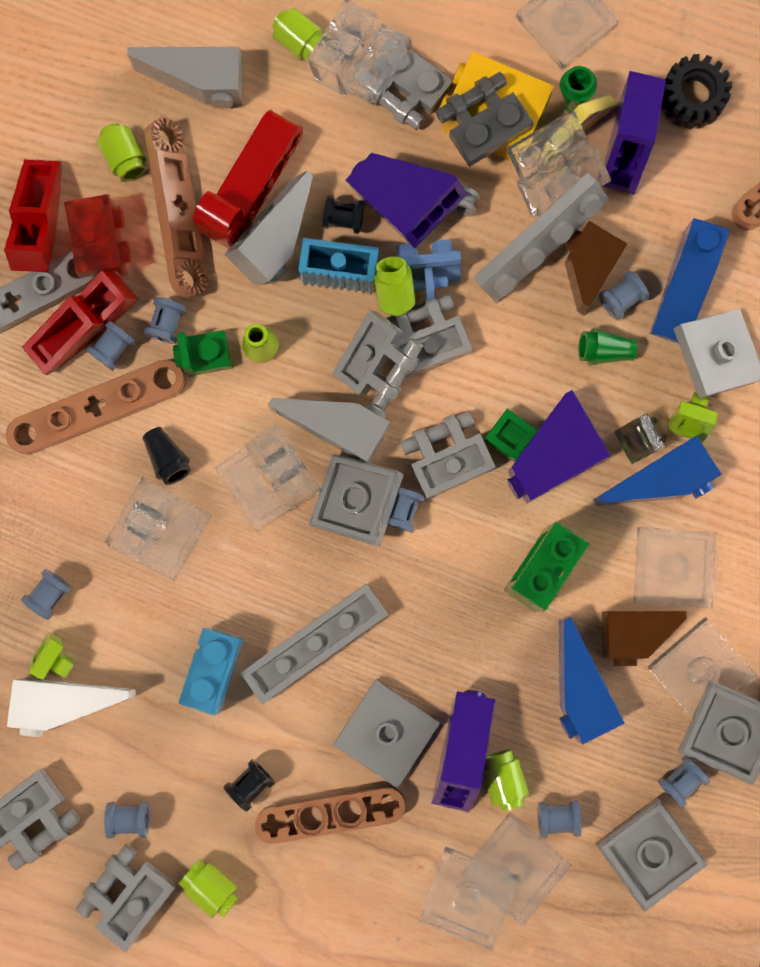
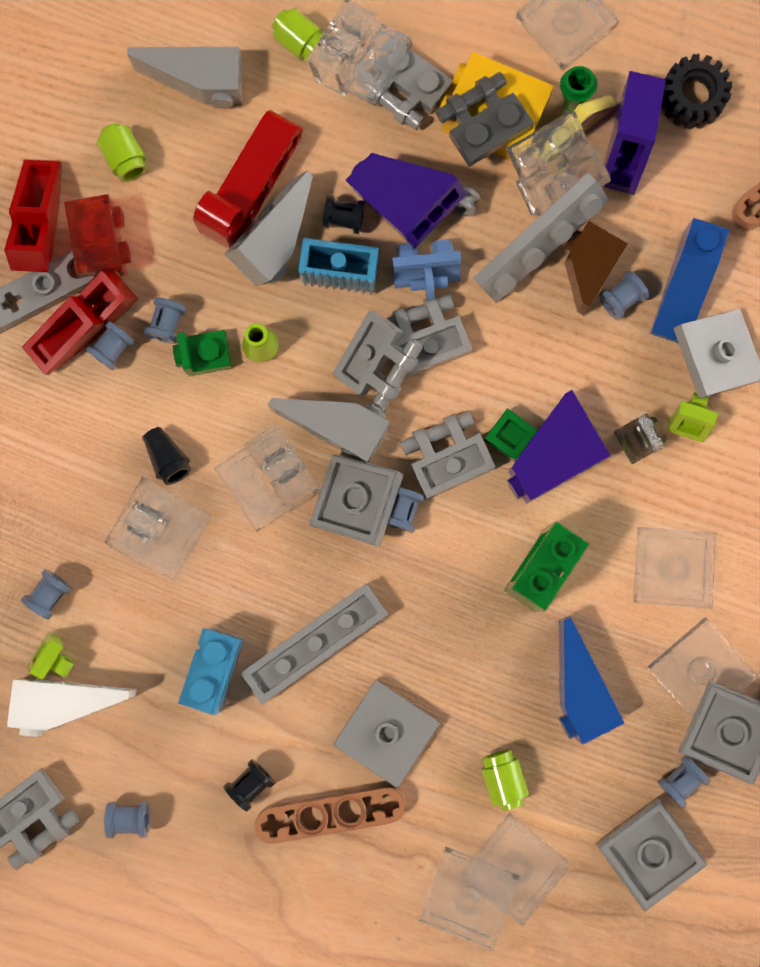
nougat piece [6,360,186,455] -> none
light grey plate [76,844,177,952] -> none
nougat piece [145,117,208,299] -> none
lime brick [179,859,238,919] -> none
lime brick [374,257,416,316] -> none
dark purple slope [431,690,495,812] -> none
sand blue bush [537,800,581,838] -> none
green cone [578,328,637,366] -> none
blue slope [593,435,722,506] -> none
reddish brown slope [602,611,687,666] -> none

